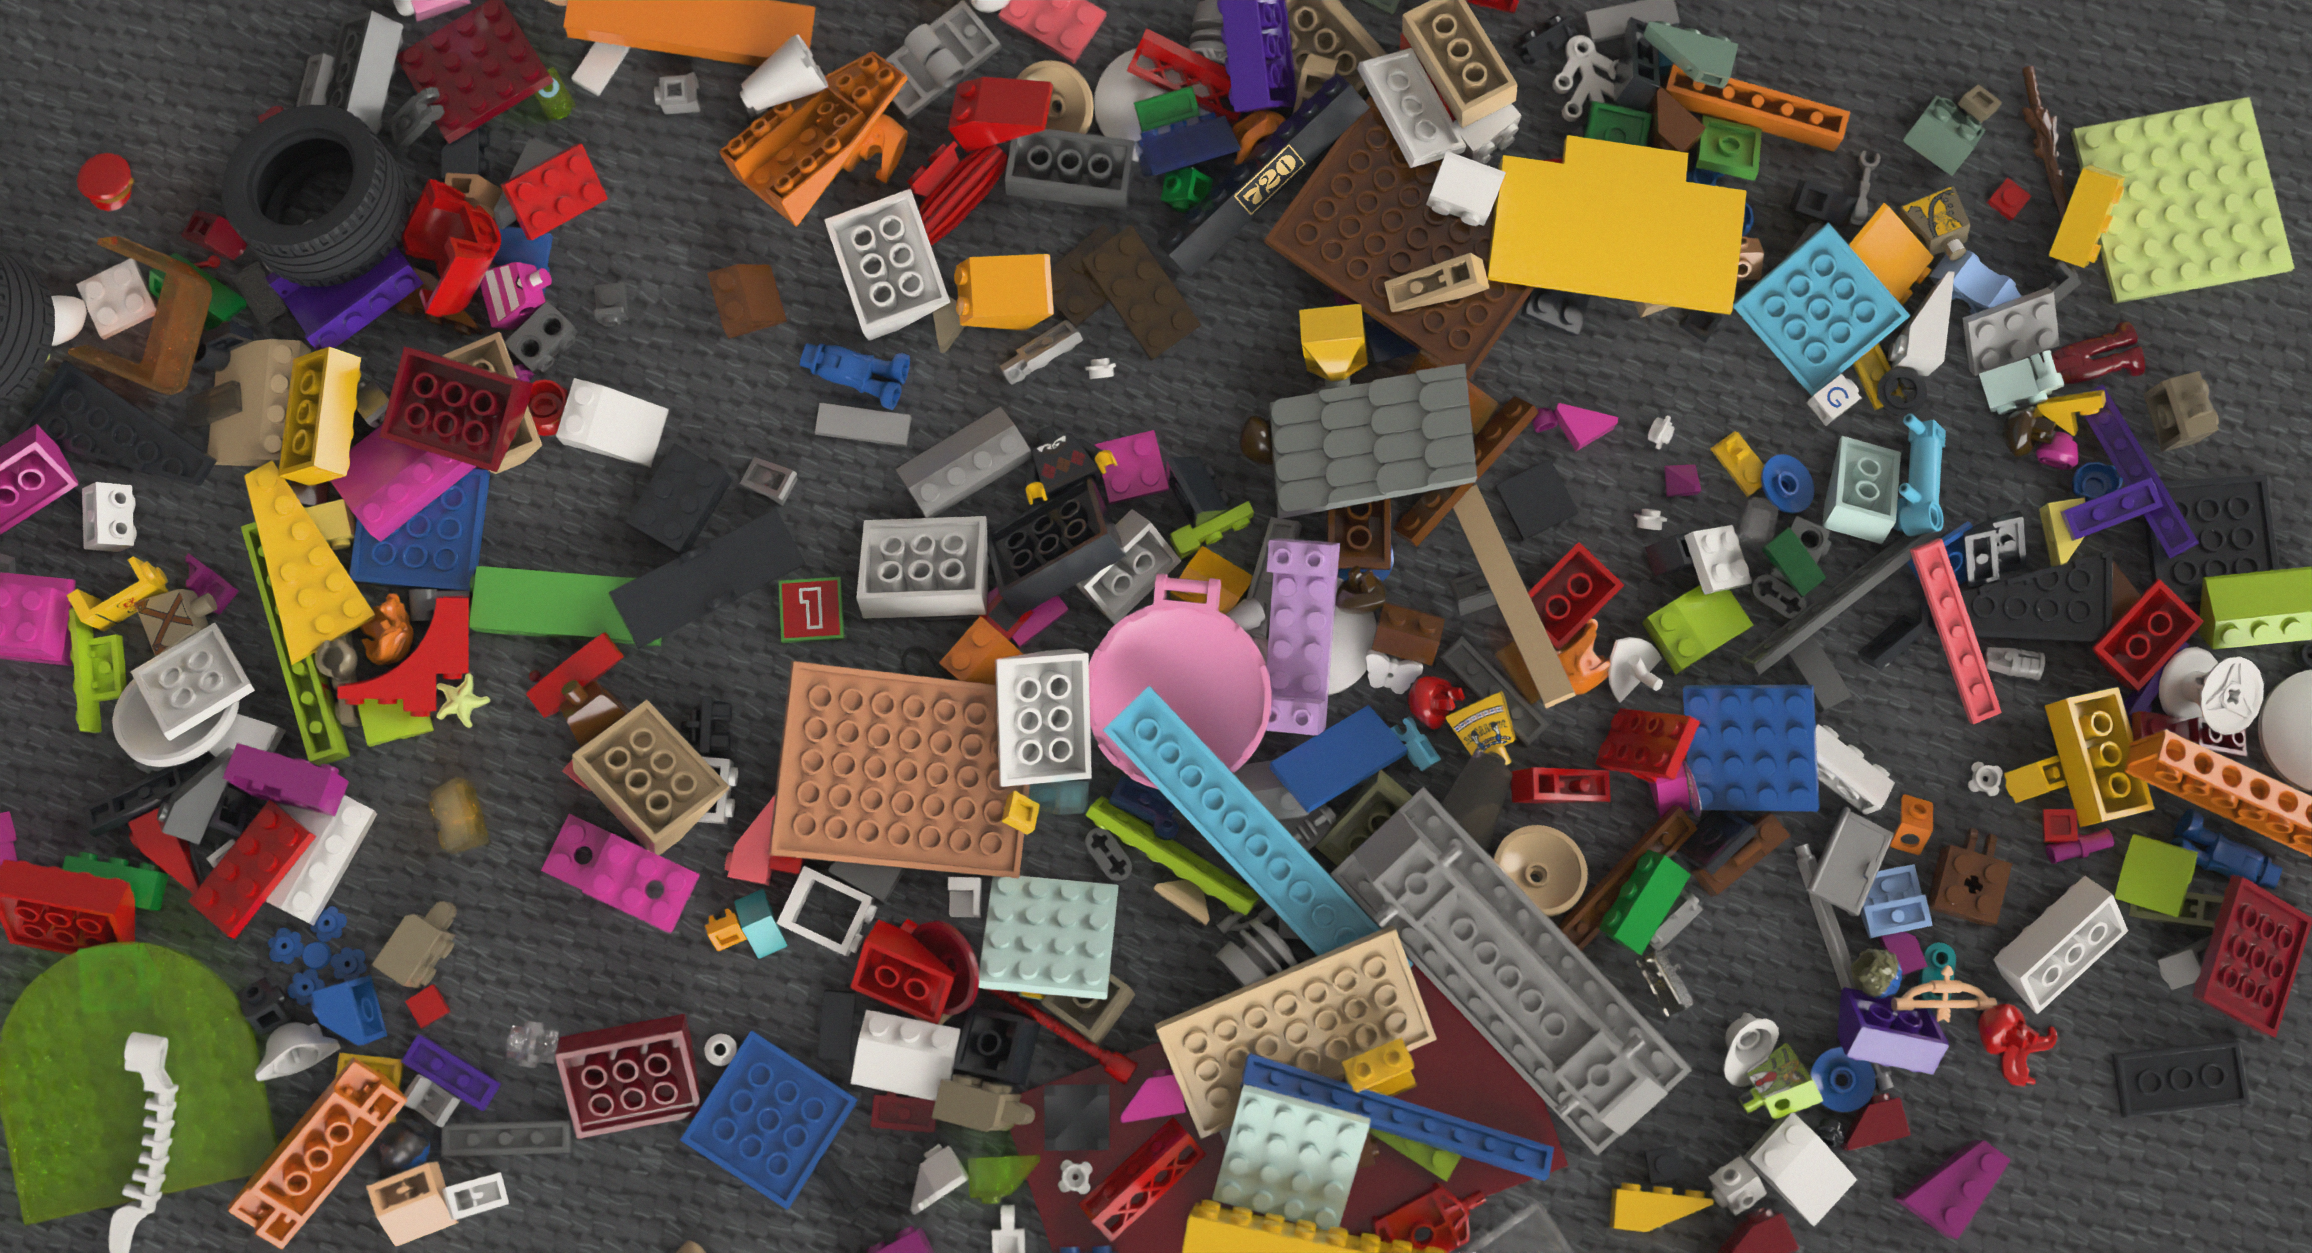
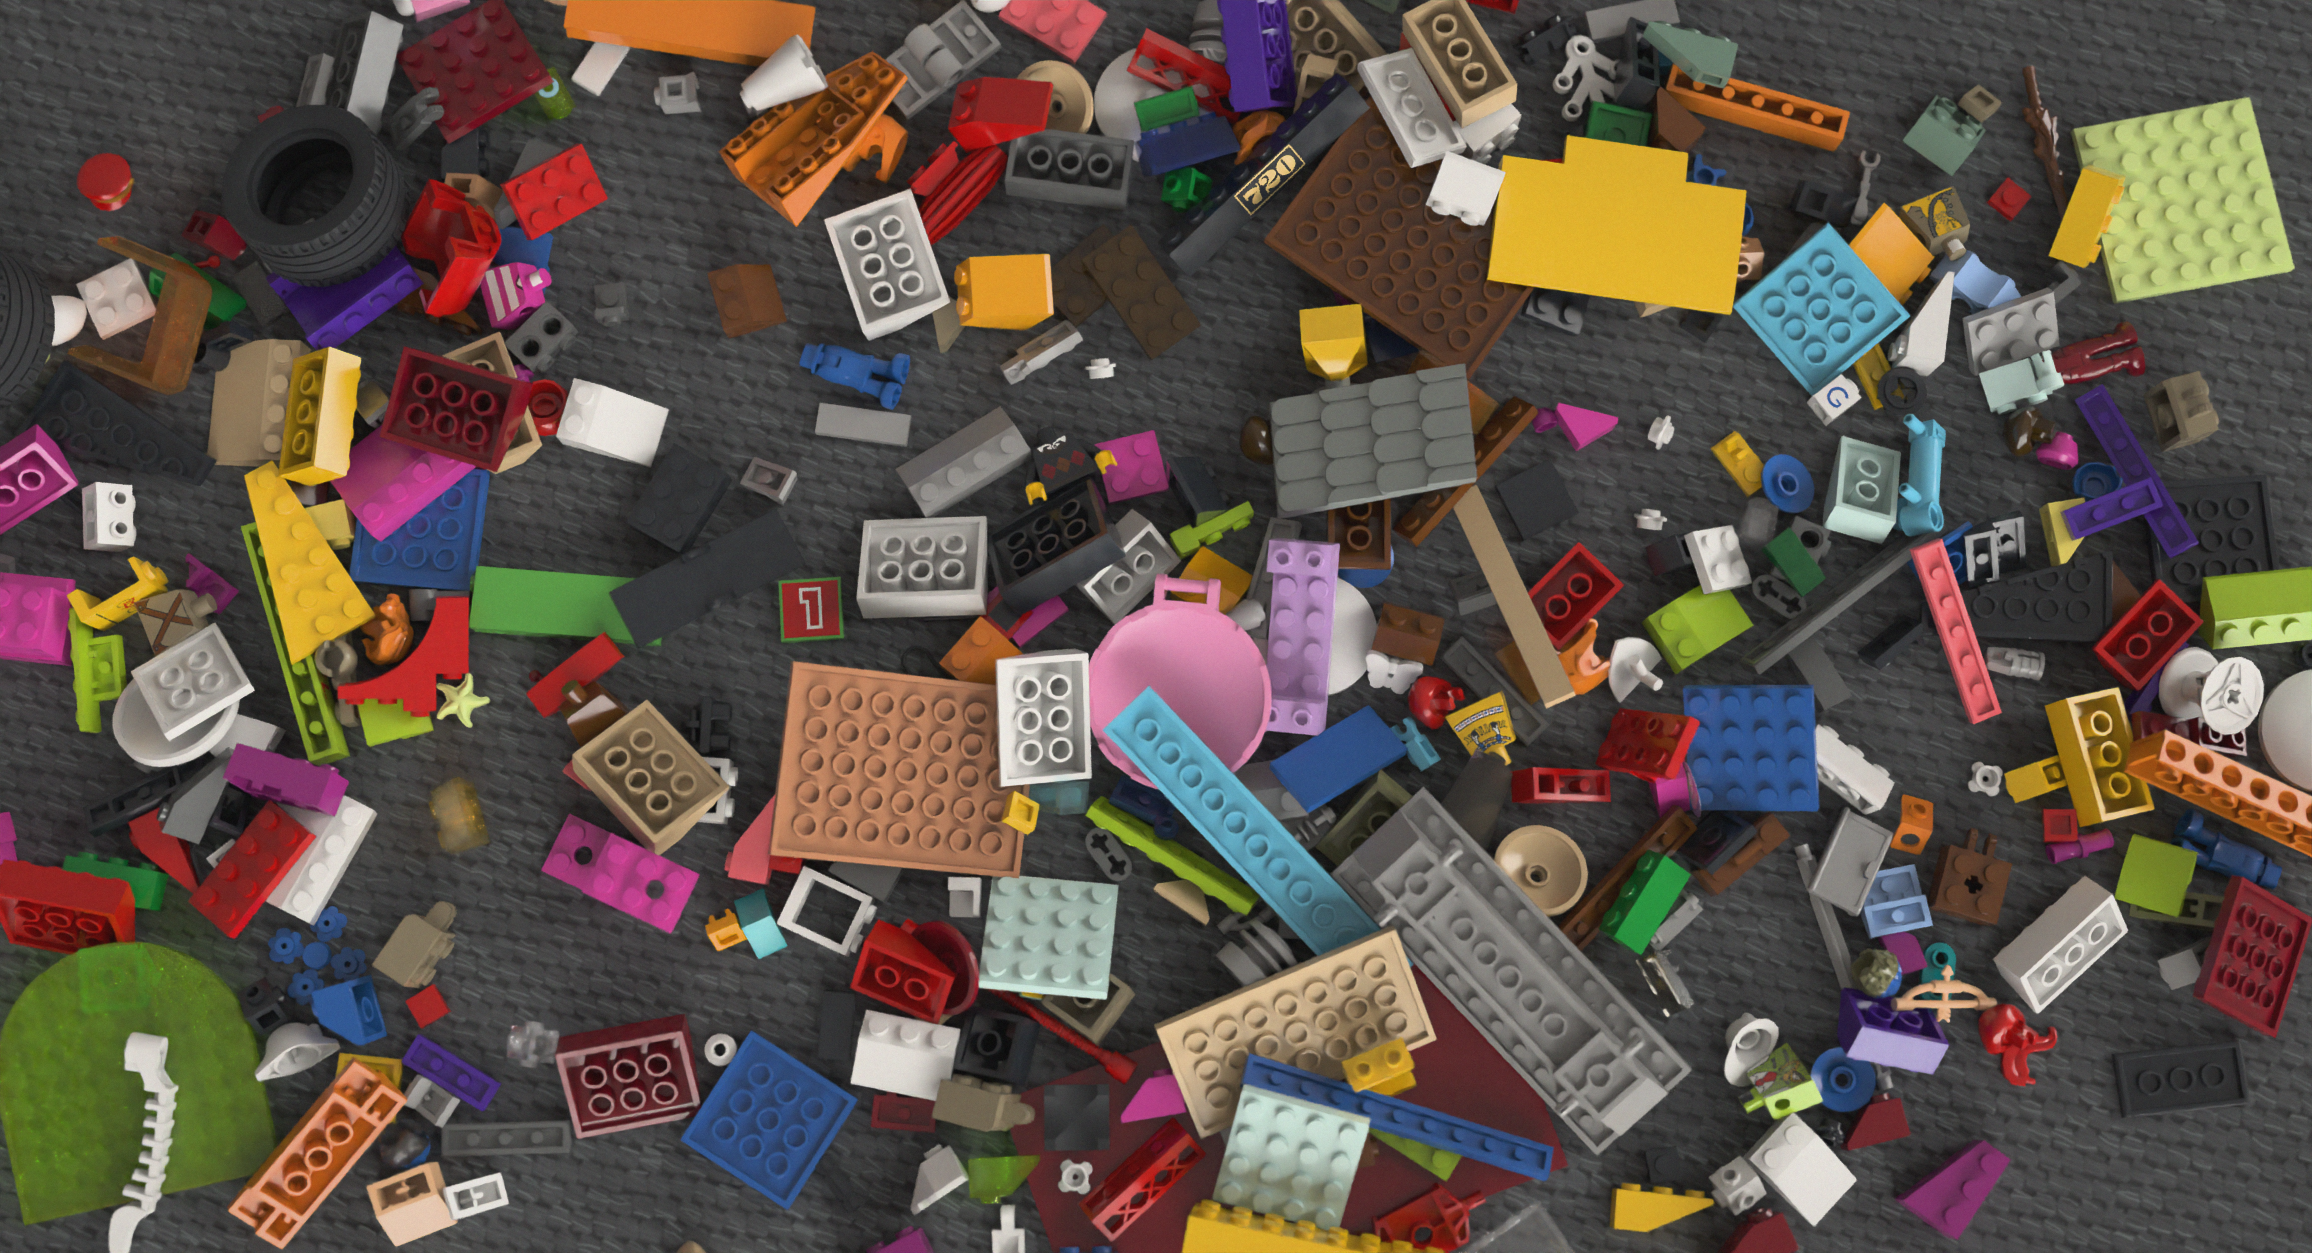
clear smoke tile [185,380,243,429] -> none
dark brown piece [1335,566,1386,615] -> none
tan slope [1384,253,1490,312] -> none
magenta slope [1664,464,1701,497] -> none
bright green plate [1695,116,1762,181] -> none
yellow slope [2037,390,2106,436] -> none

